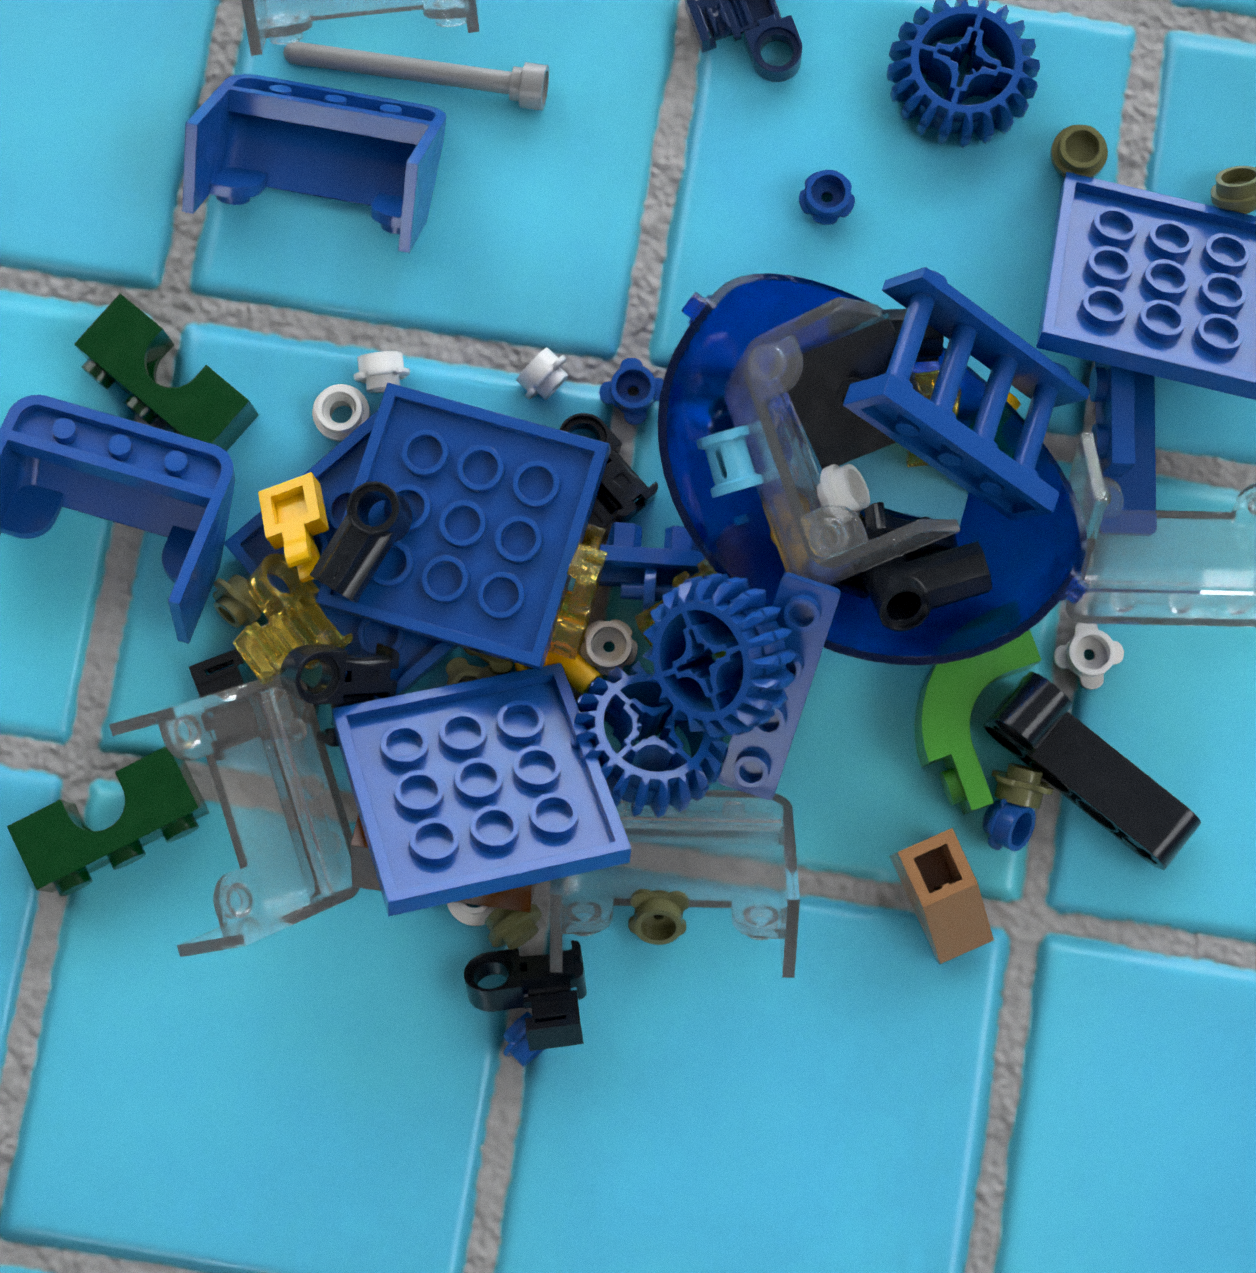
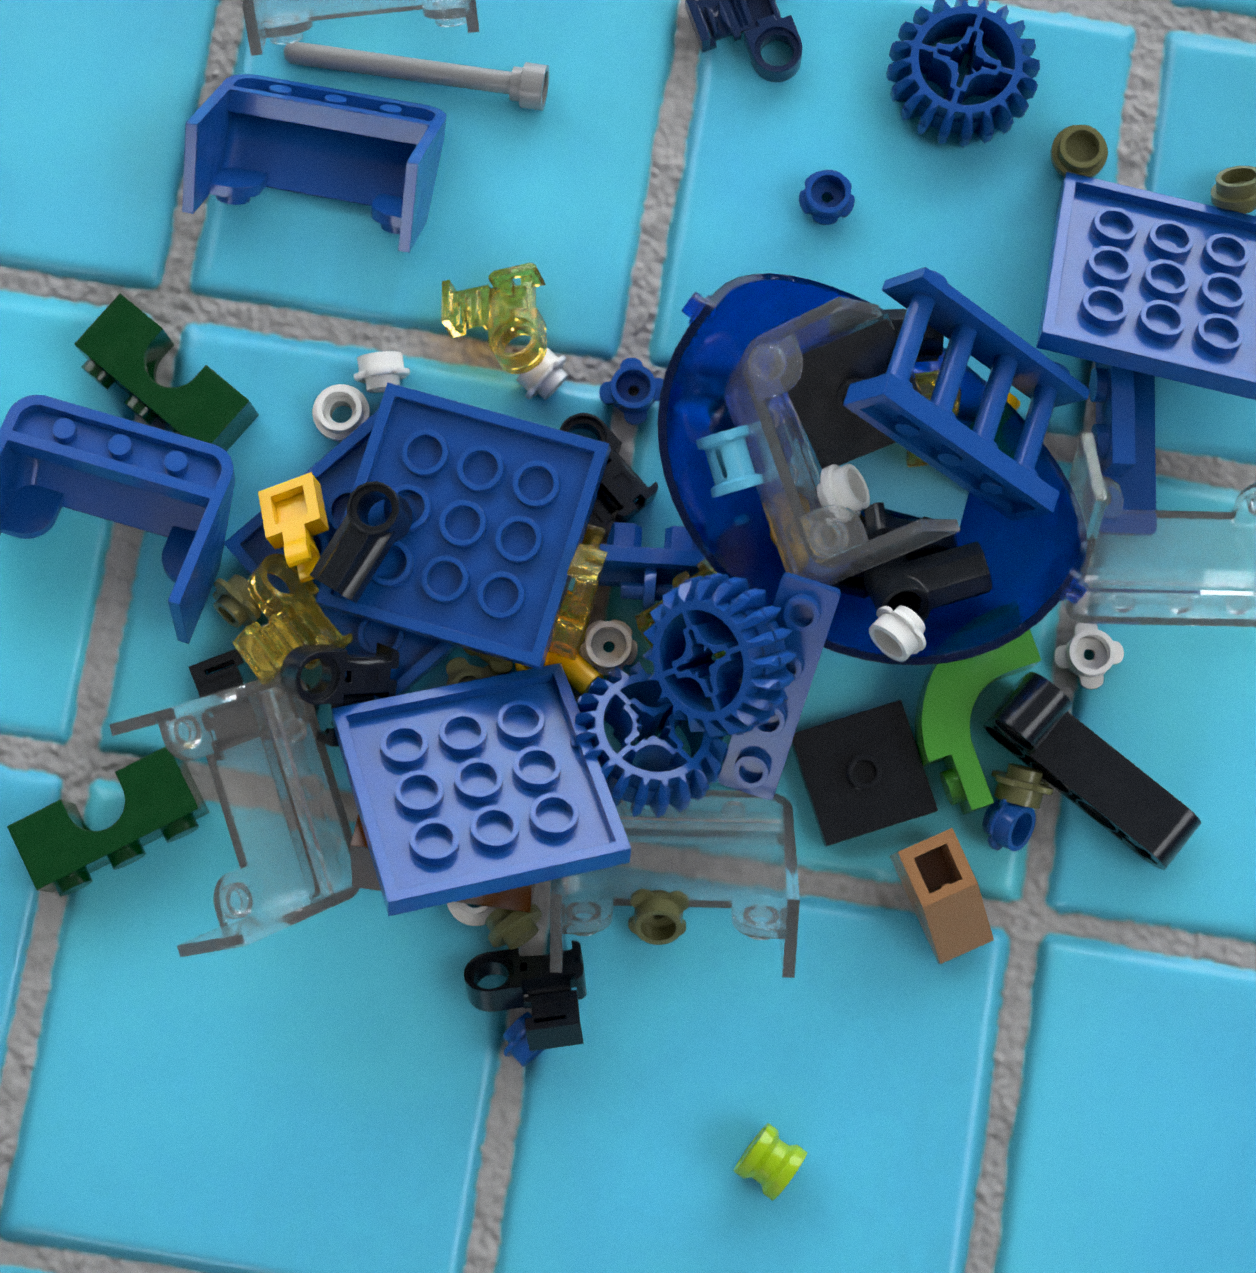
none -> clear yellow piece [441,263,547,374]
none -> lime wheel [733,1123,808,1201]
none -> black plate [791,700,938,847]
none -> white plate [869,605,926,662]

